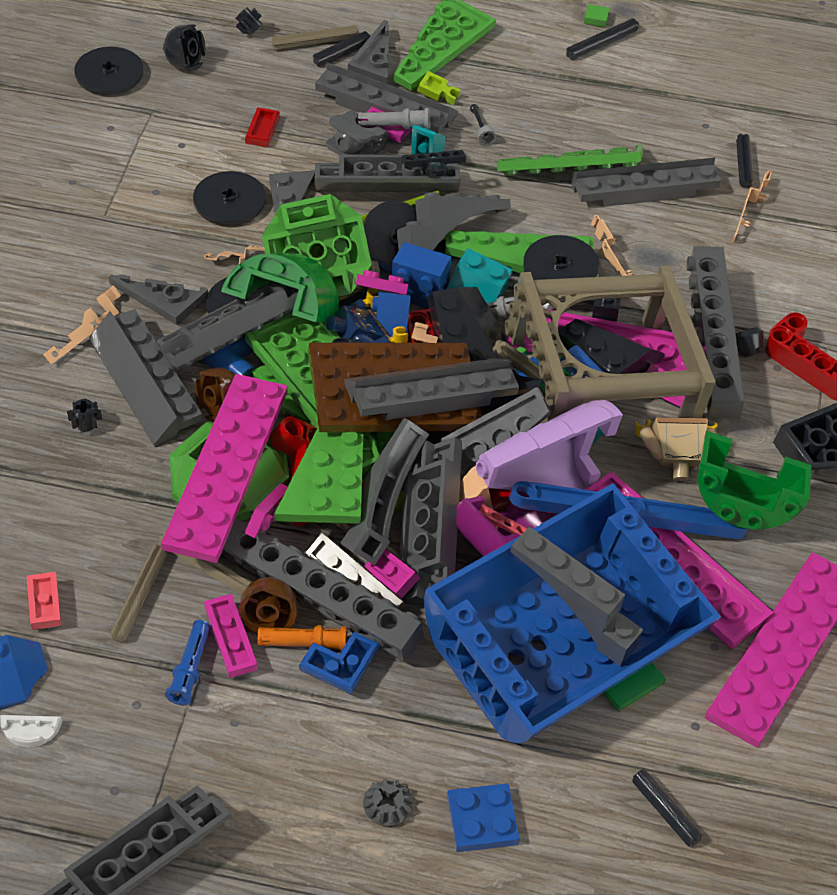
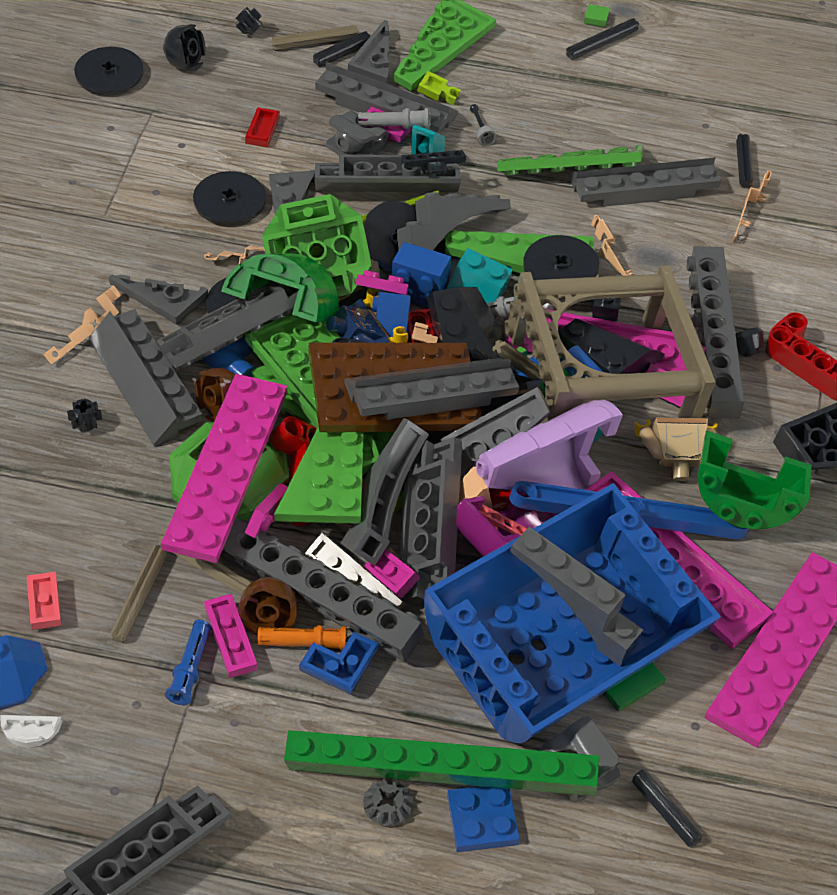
none -> green brick [284,730,599,796]
none -> dark grey piece [541,717,620,802]

